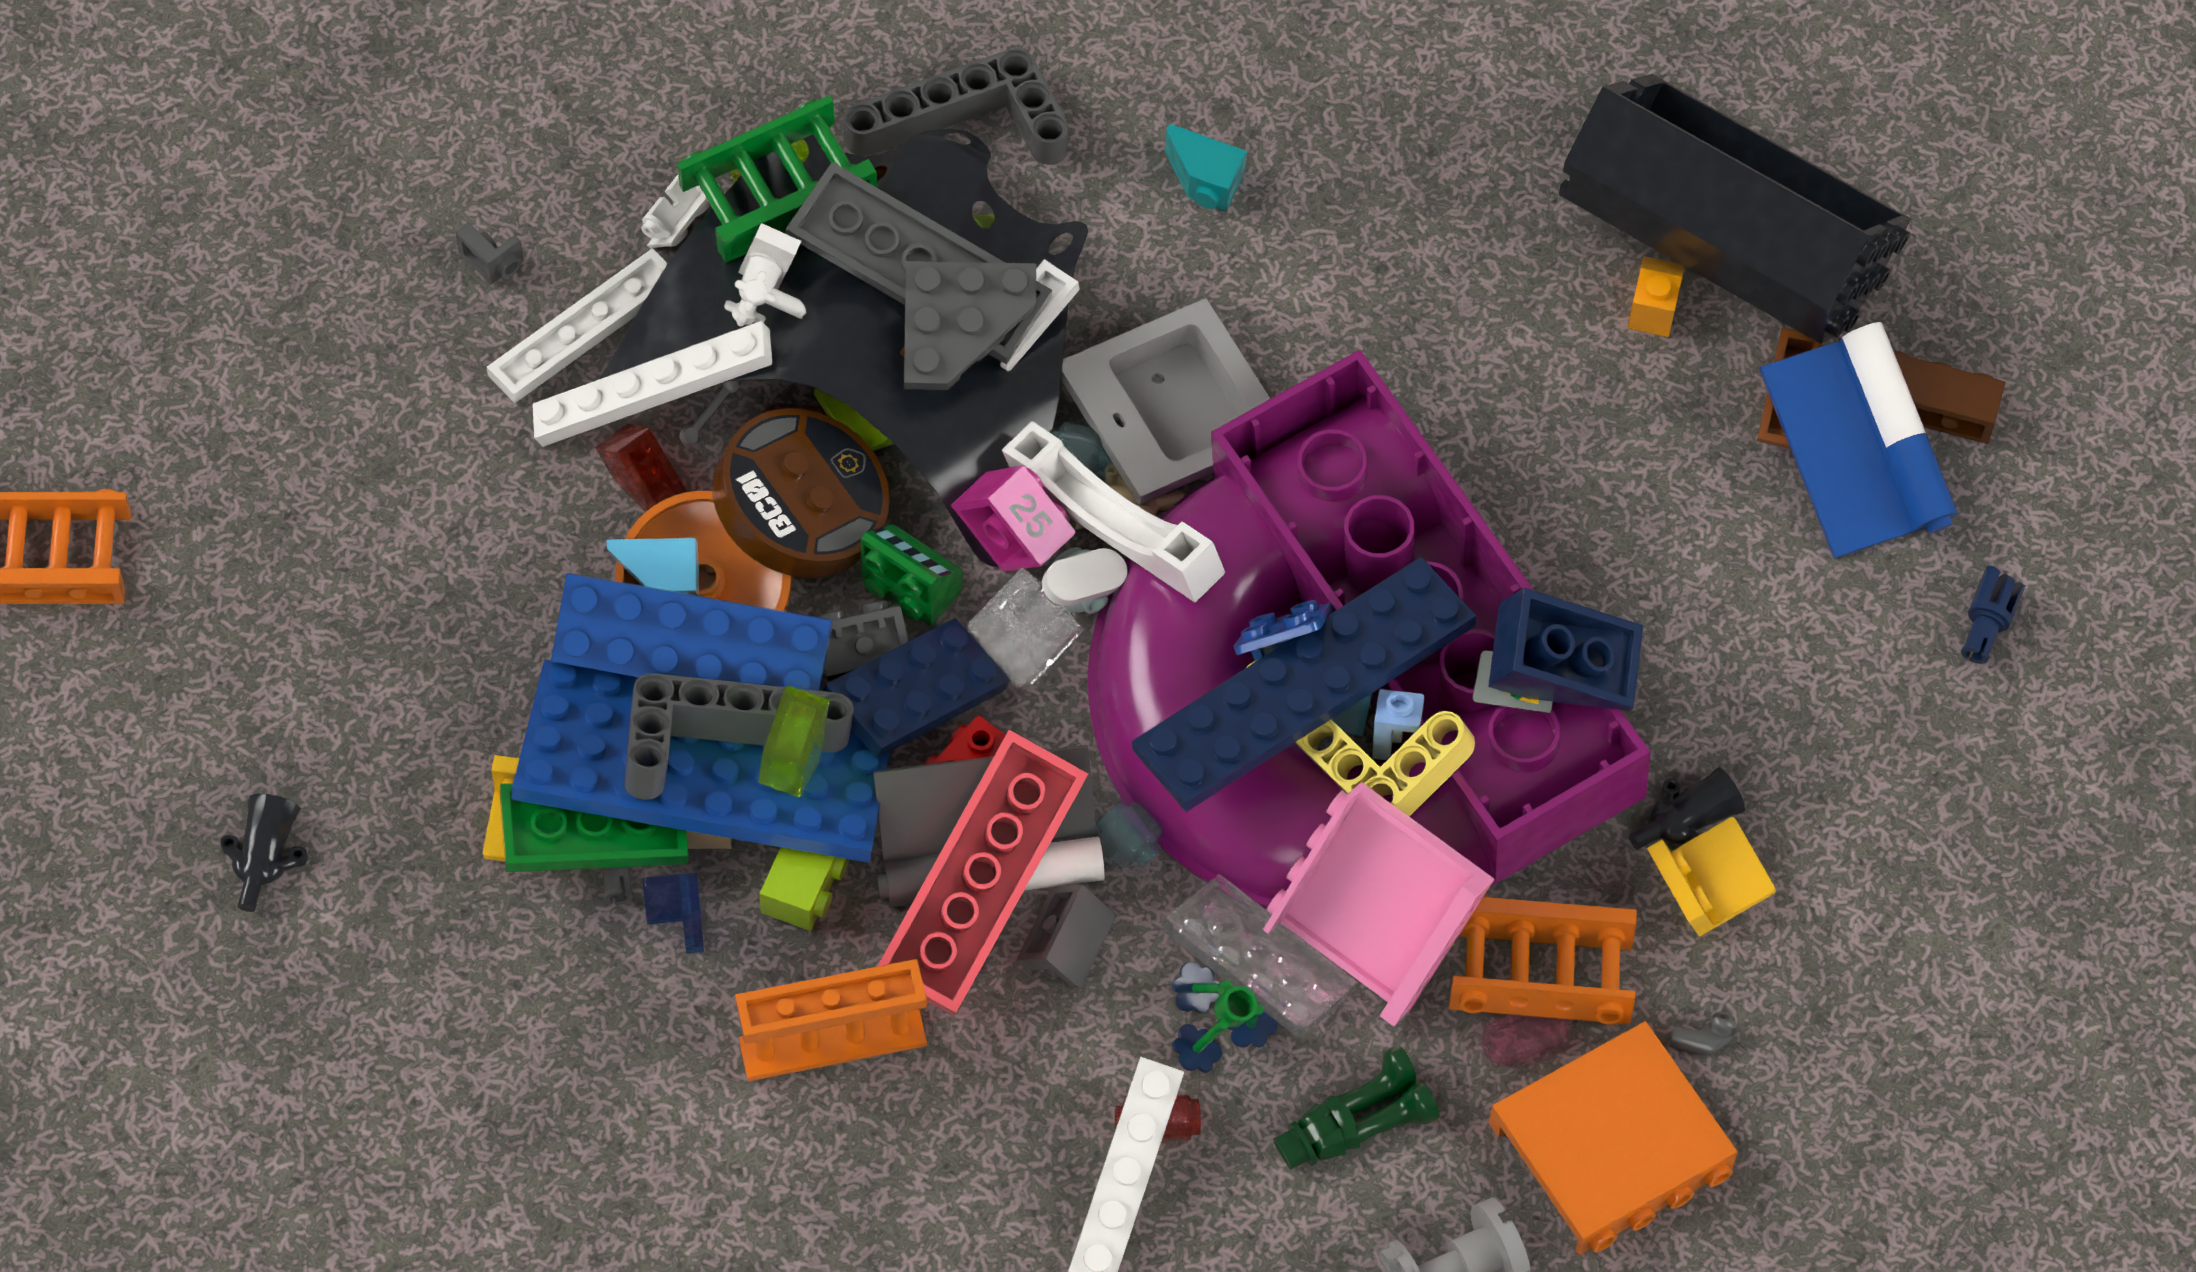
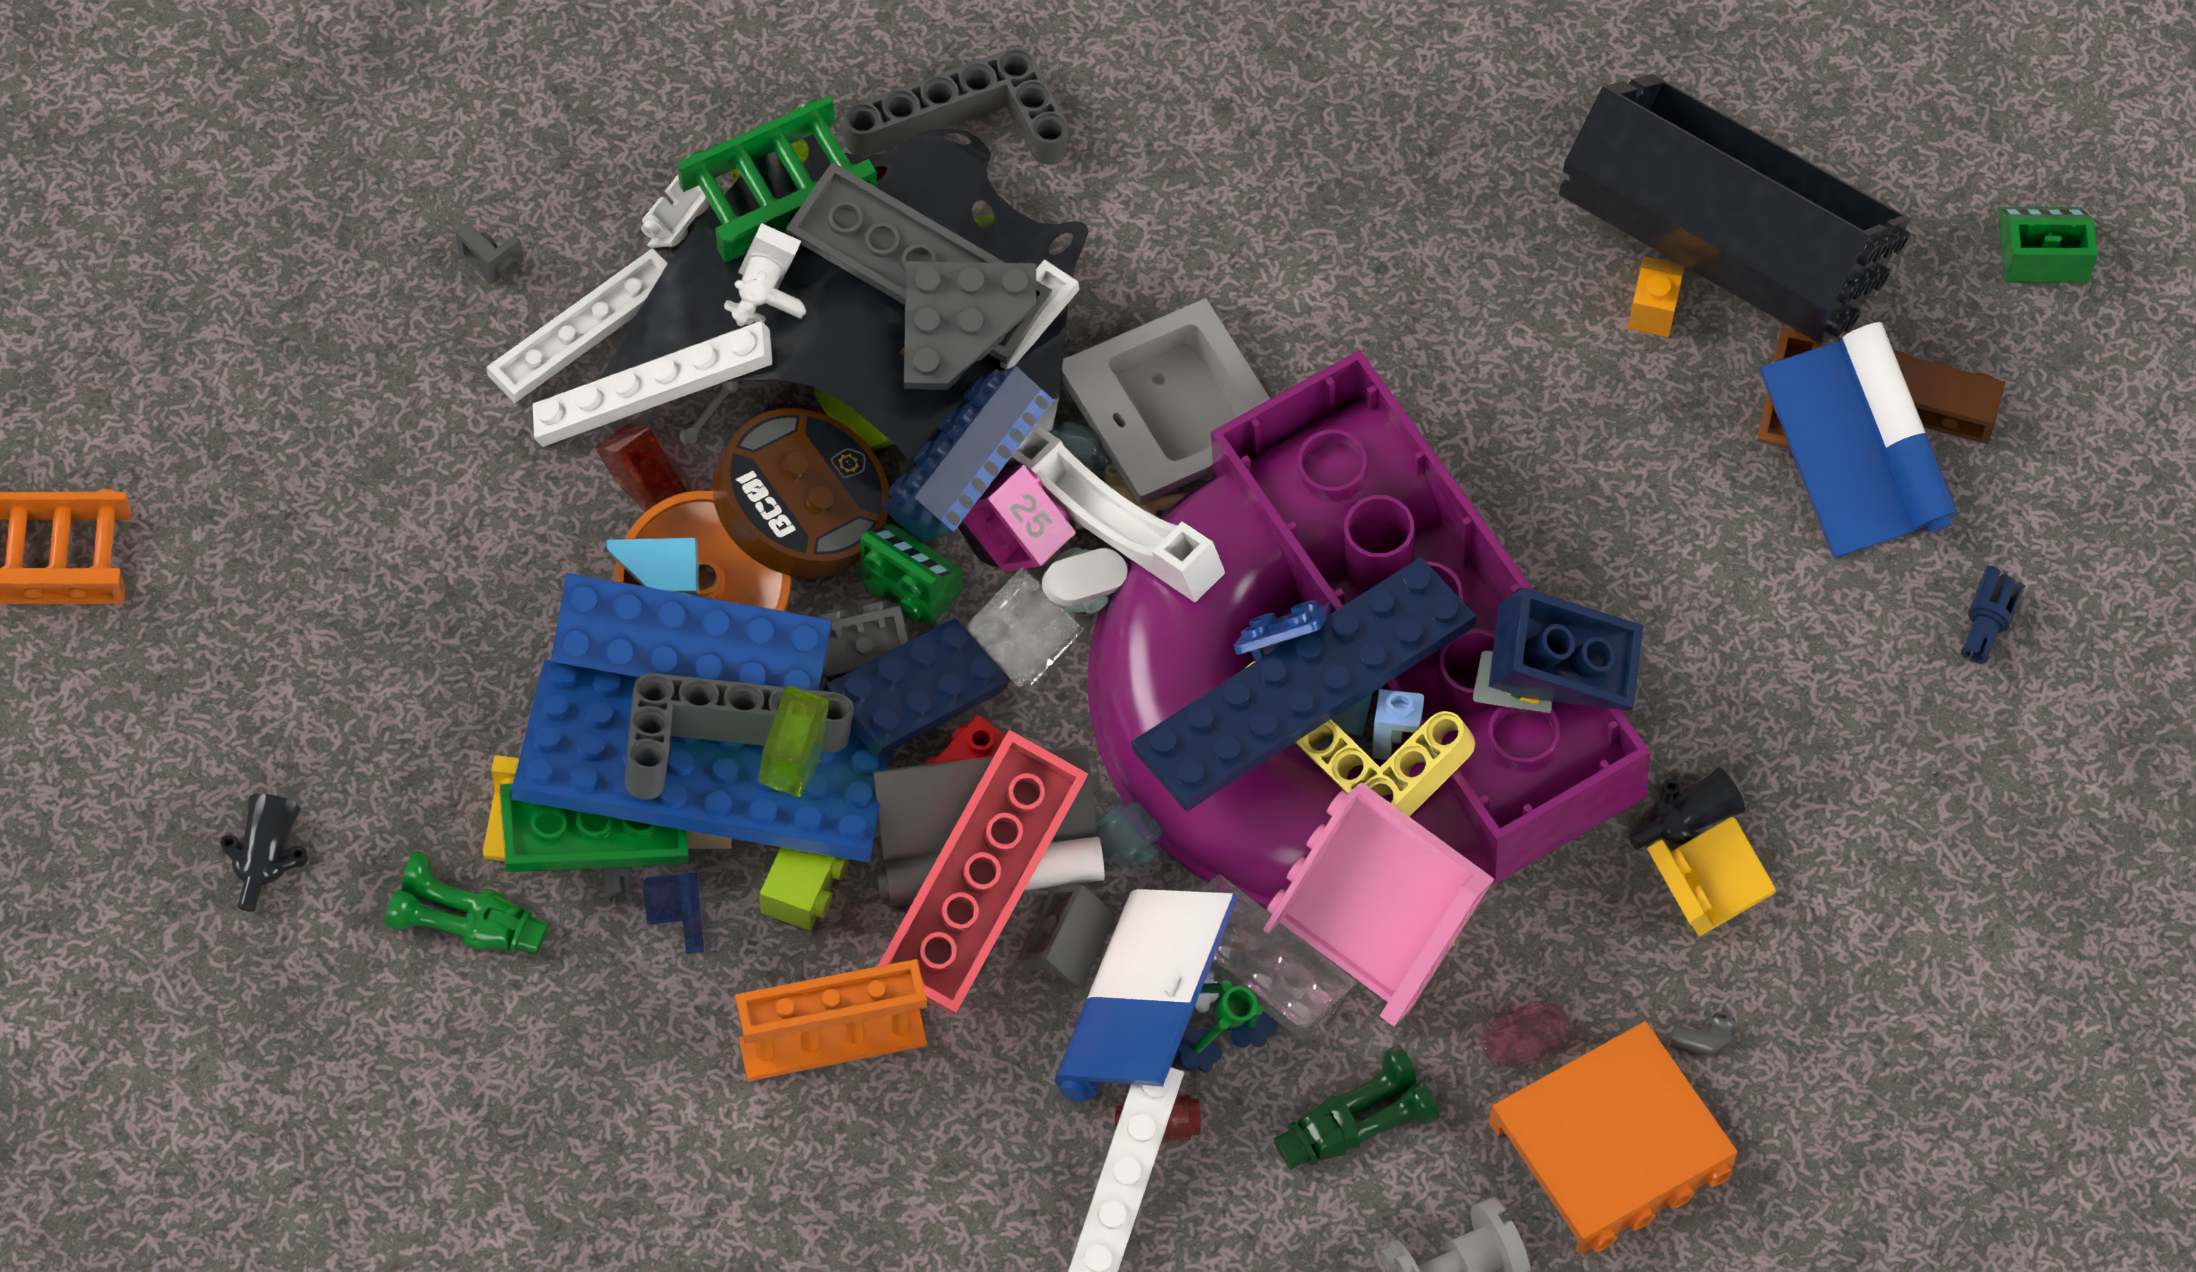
teal slope [1165,123,1247,212] -> none
orange fence [1449,897,1637,1025] -> none
none -> green piece [385,851,549,955]
none -> dark blue brick [883,366,1054,543]
none -> door [1055,889,1237,1102]
none -> green slope [1997,207,2098,282]

